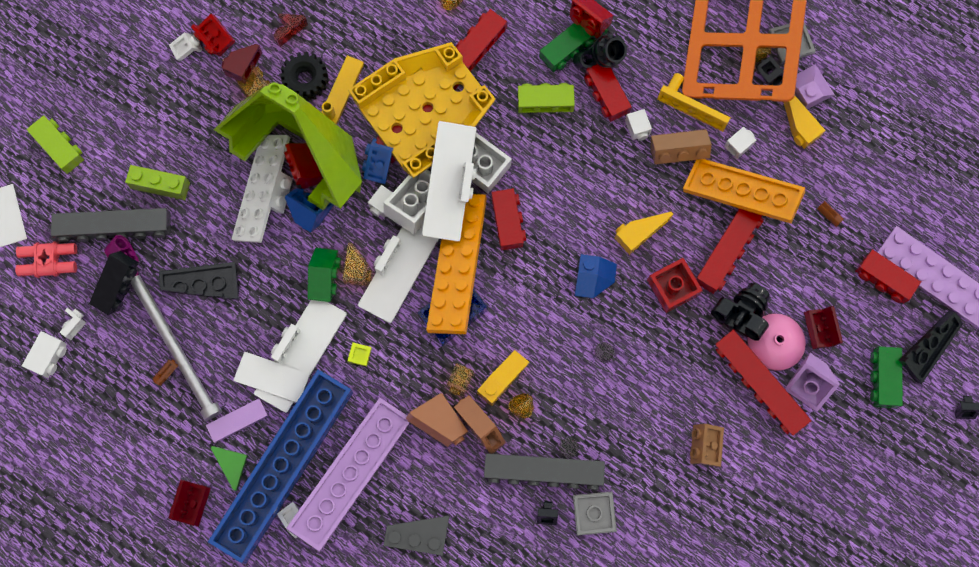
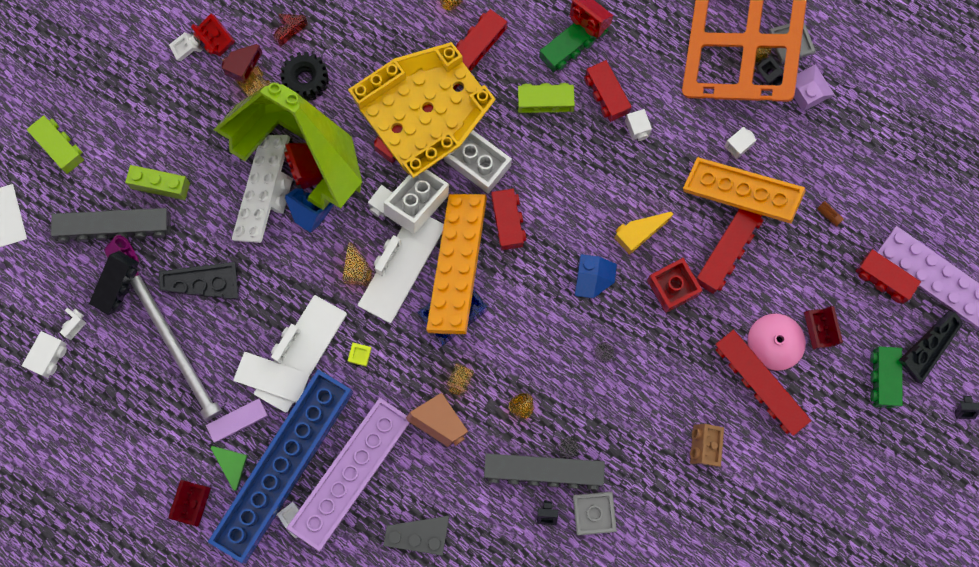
coral pin [15,241,77,278] -> none
dark orange piece [152,359,178,386] -> none
green brick [307,248,341,302] -> none
yellow piece [321,56,364,125] -> none
blue bracket [362,138,393,184] -> none
white bracket [422,121,476,241] -> none
nougat slope [454,395,506,454] -> none
yellow slope [477,350,530,406] -> none
black beam [573,35,627,69] -> none
medium nougat brick [650,129,712,165] -> none
yellow piece [657,73,731,132] -> none
black beam [711,283,770,341] -> none
yellow slope [784,96,826,149] -> none
lavender slope [785,353,840,412] -> none

